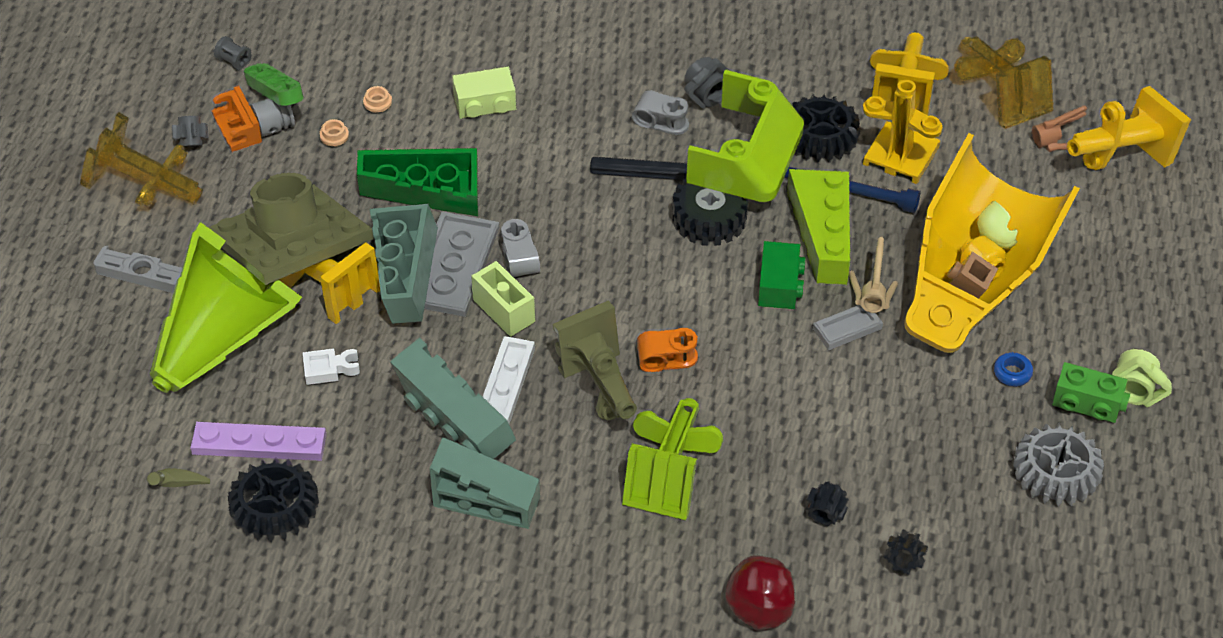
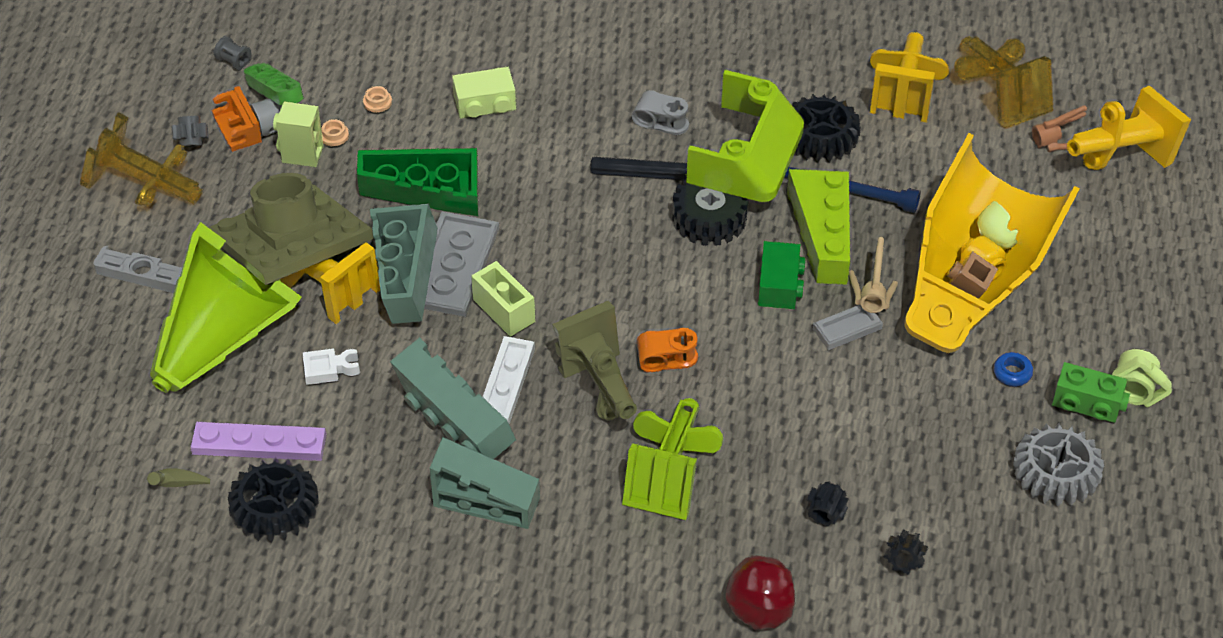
light grey piece [501,219,540,277] -> none
dark grey piece [684,57,730,109] -> none
yellow piece [863,80,942,184] -> none
none -> yellowish green brick [273,102,324,167]

